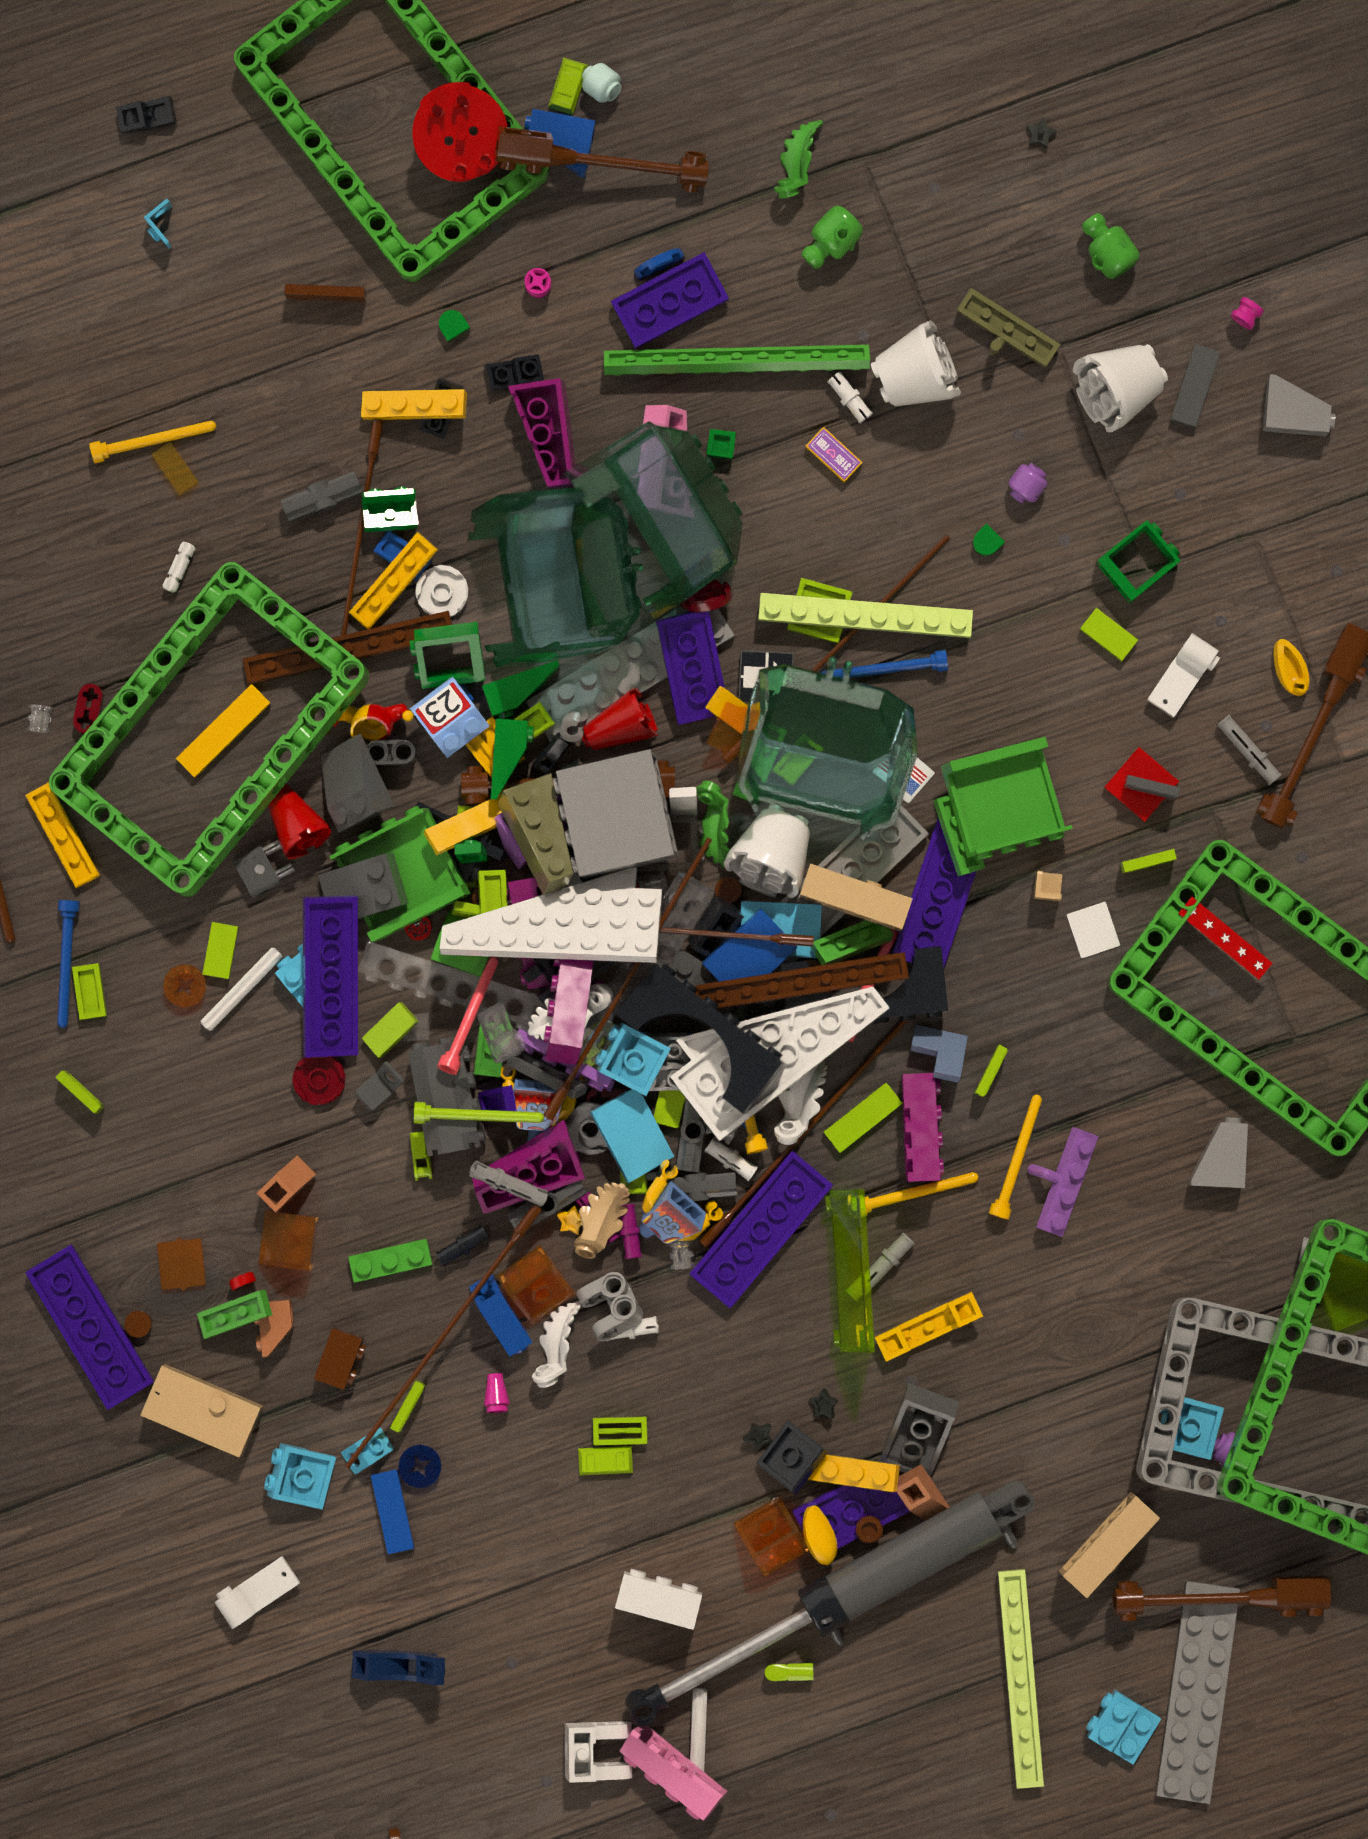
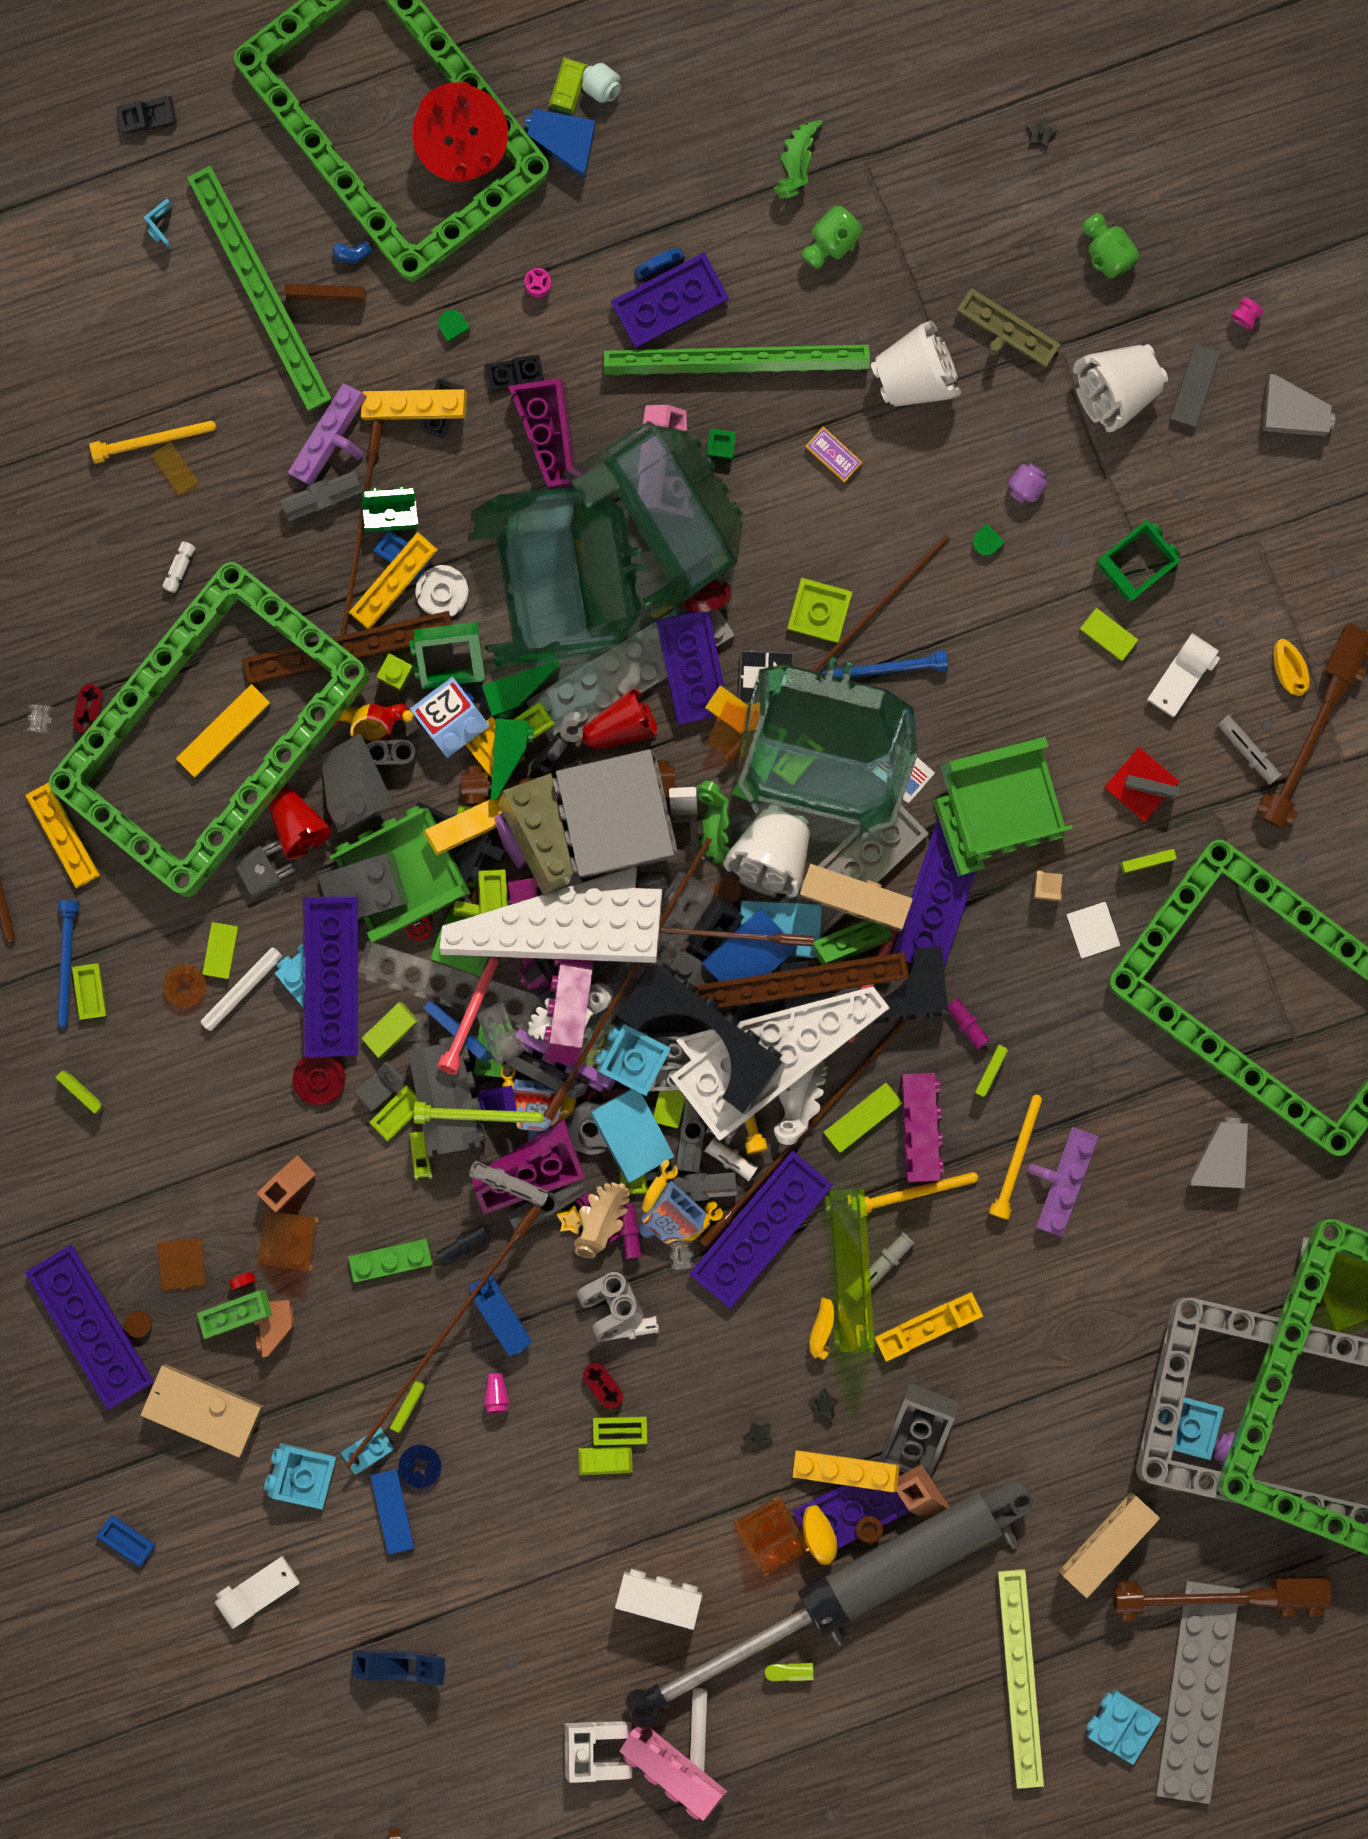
reddish brown brick [314,1327,366,1390] -> none
green plate [455,840,487,863] -> none
reddish brown bar [495,126,709,192] -> none
clear orange slope [497,1245,576,1325] -> none
white plant [532,1301,582,1388] -> none
black tile [756,1420,828,1495] -> none
yellowish green plate [758,593,973,638] -> none
white pin [827,371,873,424] -> none
sand blue tile [910,1025,968,1083] -> none
red sticker [1178,897,1273,980] -> none
none -> blue tile [96,1514,156,1568]
none -> bright green plate [187,166,332,412]
none -> medium lavender plate [288,383,367,486]
none -> blue arm [332,240,373,265]
none -> lime tile [369,1085,418,1142]
none -> lime brick [376,653,414,692]
none -> blue tile [423,1001,493,1063]
none -> dark red beam [583,1363,623,1409]
none -> yellow arm [809,1297,834,1360]
none -> magenta pin [948,997,991,1050]

